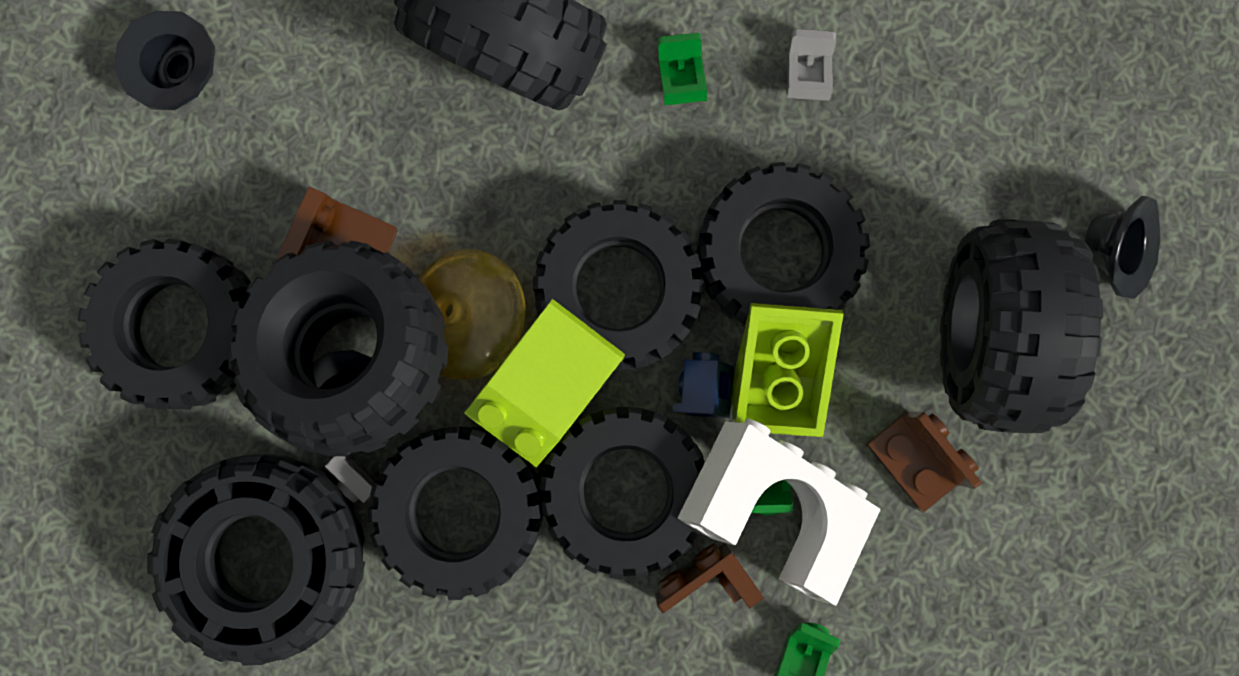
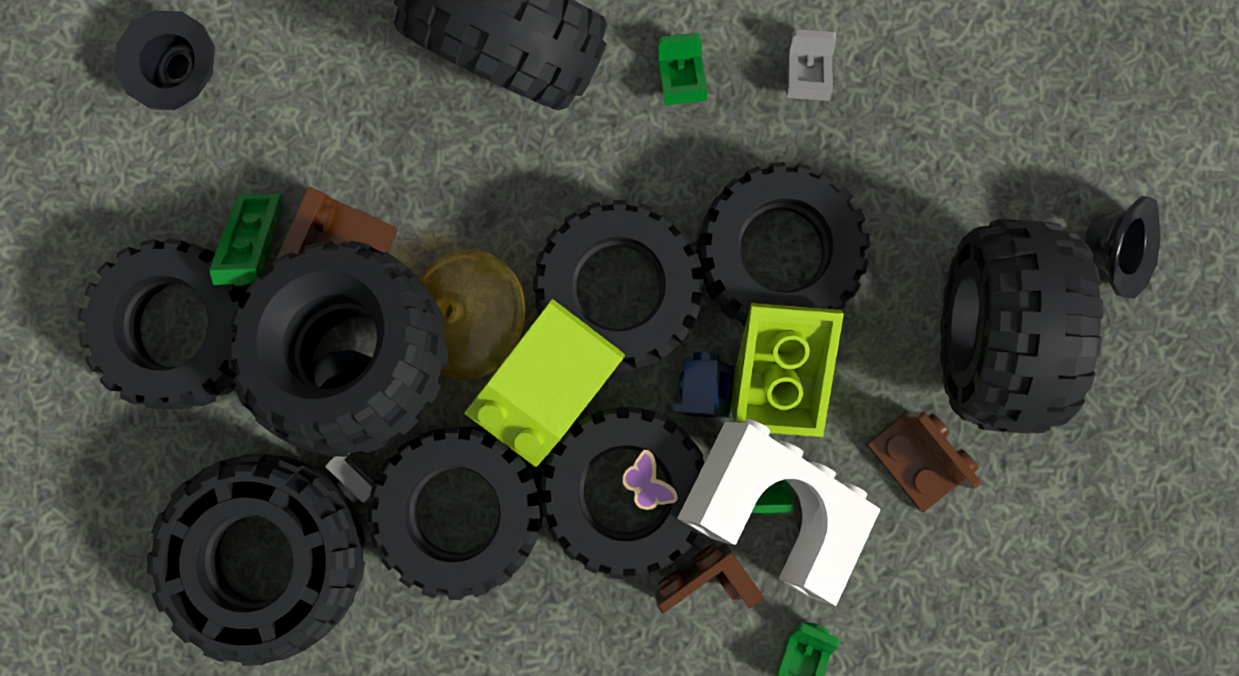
none -> green plate [209,193,283,286]
none -> medium lavender sticker [623,450,678,510]

